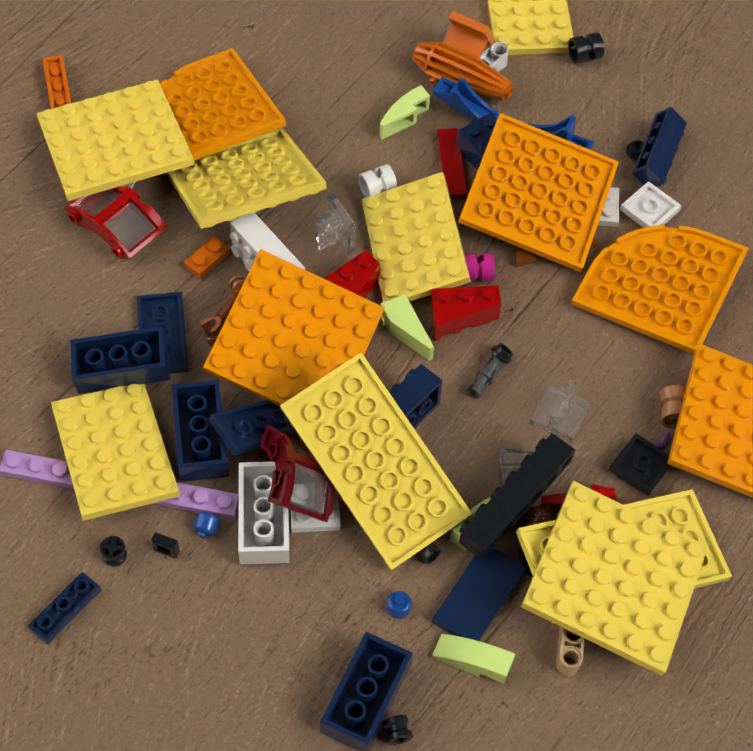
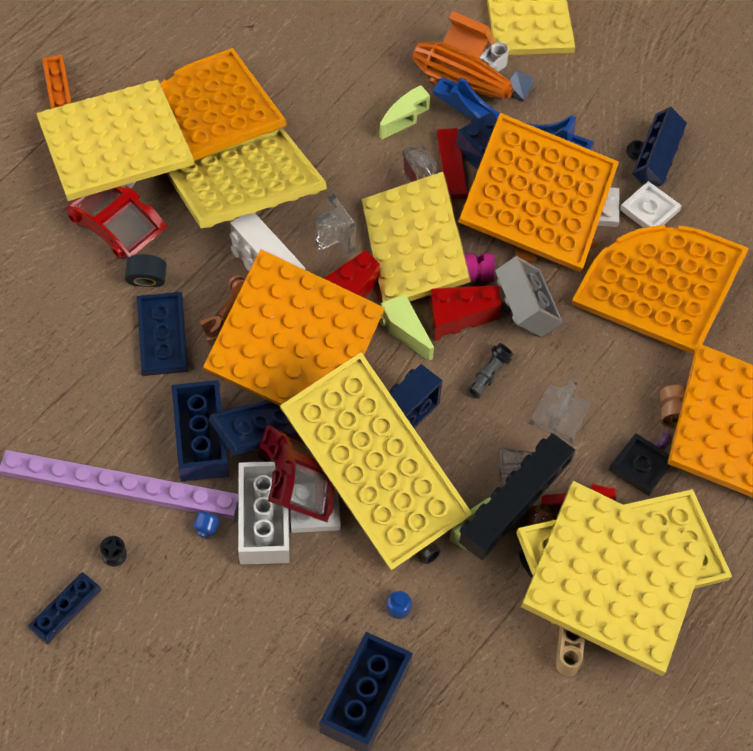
light yellow plate [51,384,180,521] -> none
dark blue brick [70,326,171,394] -> none
black tile [151,532,180,558] -> none
orange plate [184,236,231,279] -> none
white wheel [358,164,397,198] -> none
black wheel [382,715,413,745] -> none
dark blue tile [432,548,527,641] -> none
yellowish green slope [432,634,515,684] -> none
black wheel [568,32,604,64] -> none
none -> black wheel [125,254,167,287]
none -> clear torso [402,146,437,183]
none -> light grey brick [495,256,563,337]
none -> sand blue slope [509,70,534,101]

